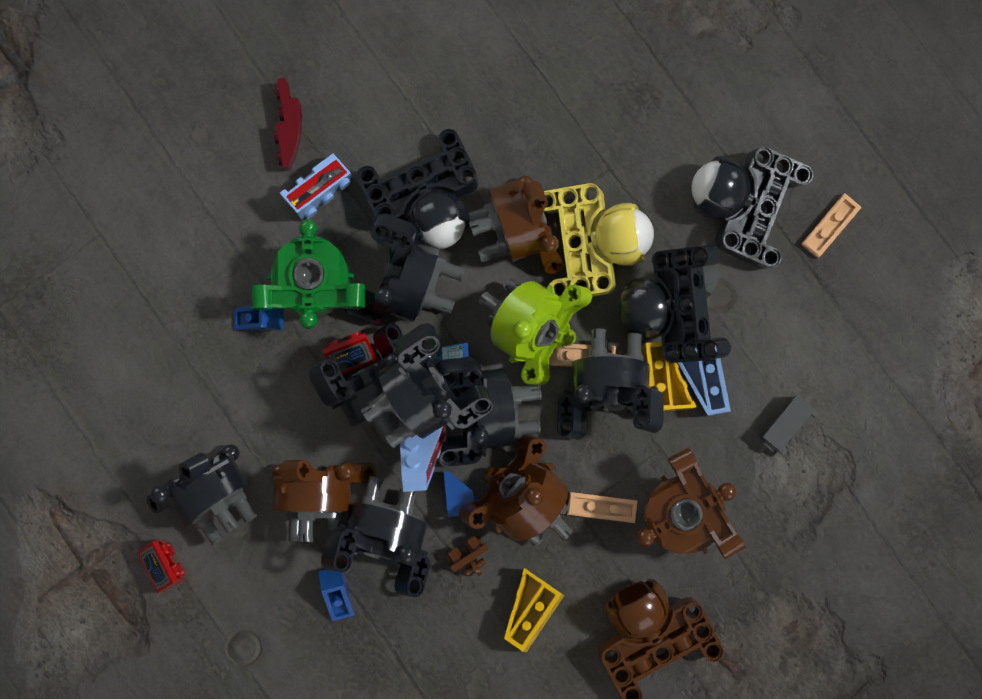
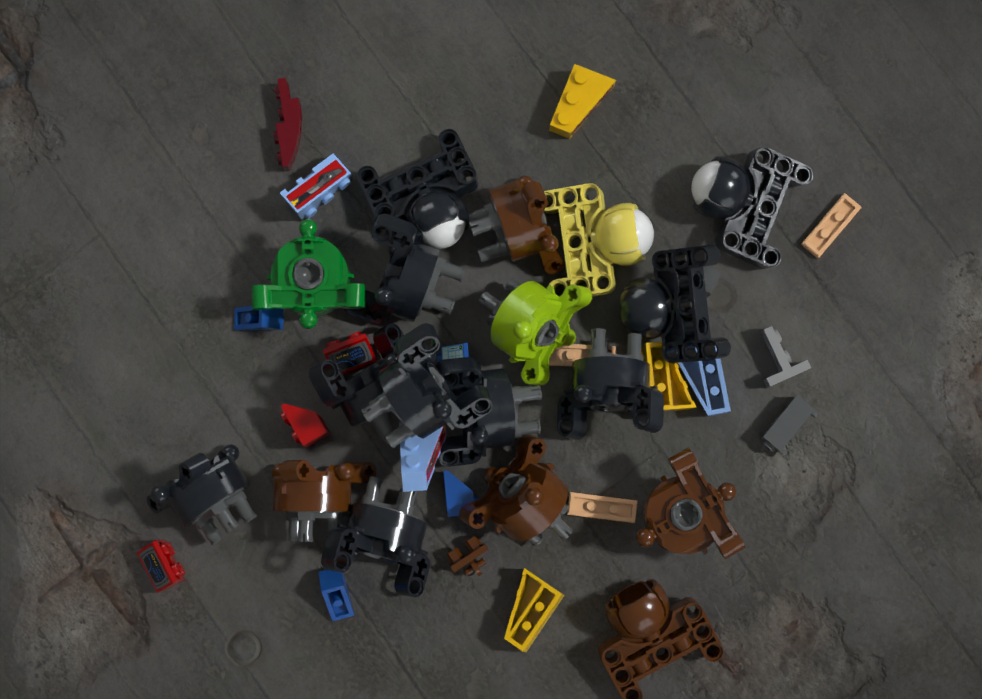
none -> red slope [280,404,331,448]
none -> yellow wedge [549,64,616,139]
none -> light grey bracket [761,326,811,388]

